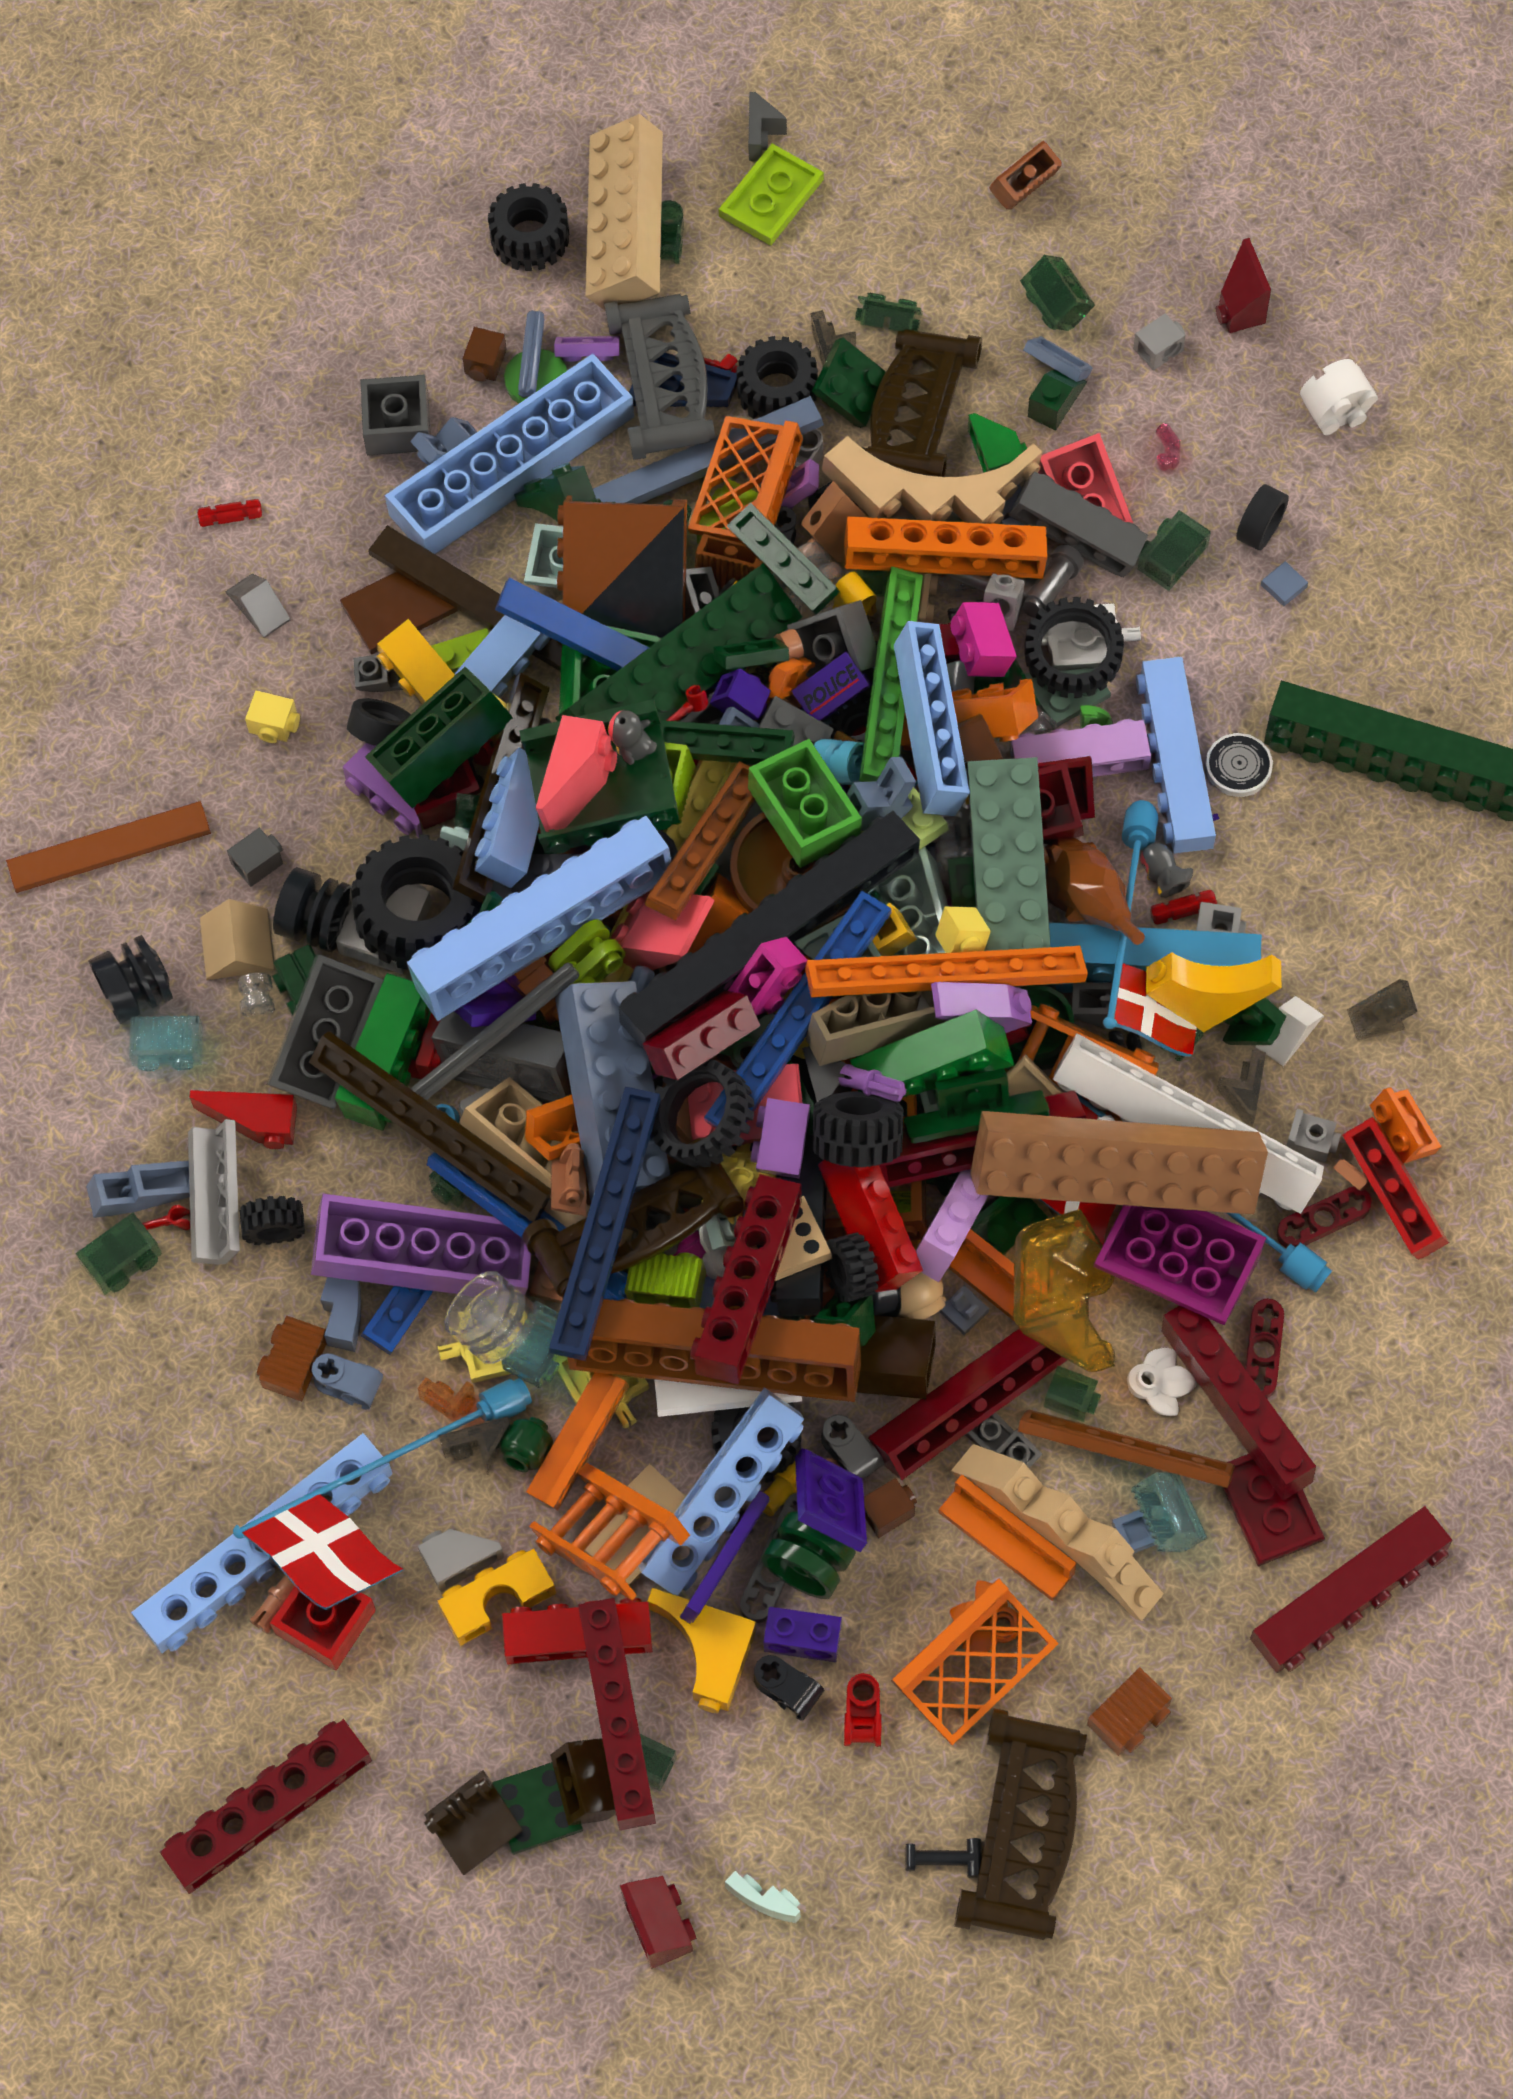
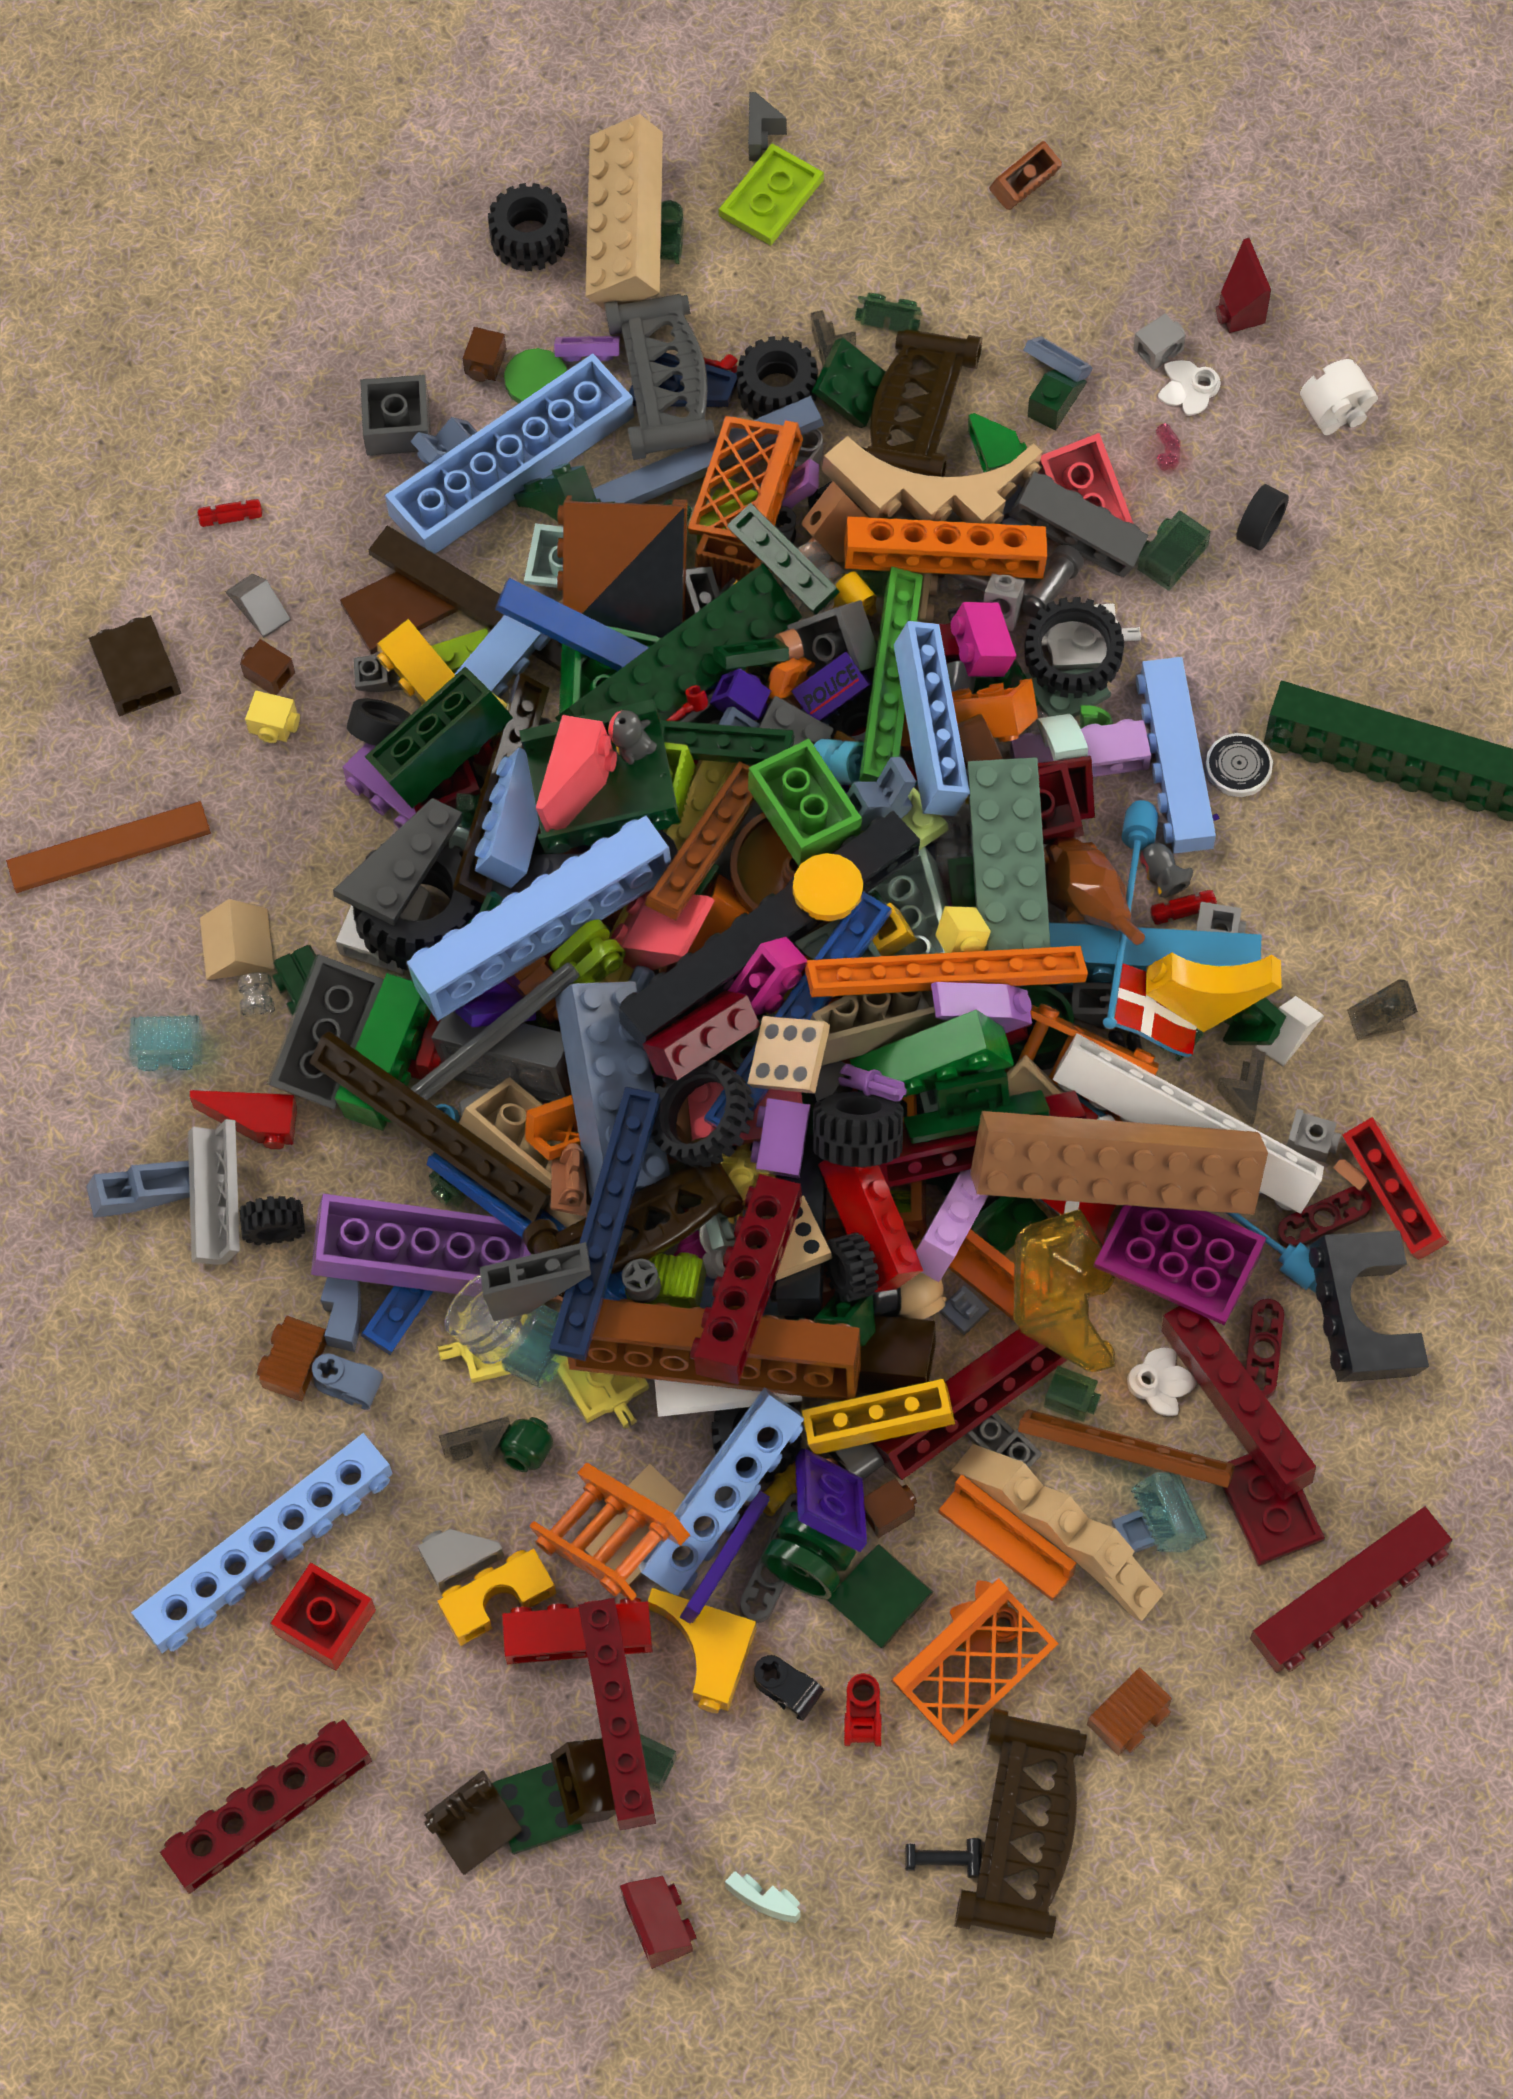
clear green brick [75,1213,162,1295] -> none
black wheel [88,935,173,1024] -> none
red hand [142,1205,191,1230] -> none
dark grey brick [227,827,283,887] -> none
flag [233,1378,532,1610] -> none
nougat pin [250,1575,295,1634] -> none
black wheel [273,867,352,953] -> none
clear orange bracket [417,1377,476,1422] -> none
sand blue axle [518,310,545,398] -> none
orange fence [526,1372,630,1510] -> none
dark purple brick [763,1607,842,1662] -> none
clear green brick [1020,254,1095,331] -> none
sand blue tile [1261,561,1308,606] -> none
orange bracket [1369,1087,1441,1164] -> none
none -> dark brown brick [88,615,181,717]
none -> reddish brown brick [240,639,295,695]
none -> dark grey wing [333,798,463,926]
none -> dark grey slope [480,1242,591,1321]
none -> dark grey wheel [622,1259,661,1303]
none -> tan tile [747,1016,830,1093]
none -> yellow tile [793,853,863,921]
none -> yellow brick [801,1379,955,1455]
none -> dark green slope [828,1544,933,1648]
none -> light aqua slope [1037,714,1088,761]
none -> white plate [1158,360,1221,416]
none -> black arch [1309,1230,1429,1382]

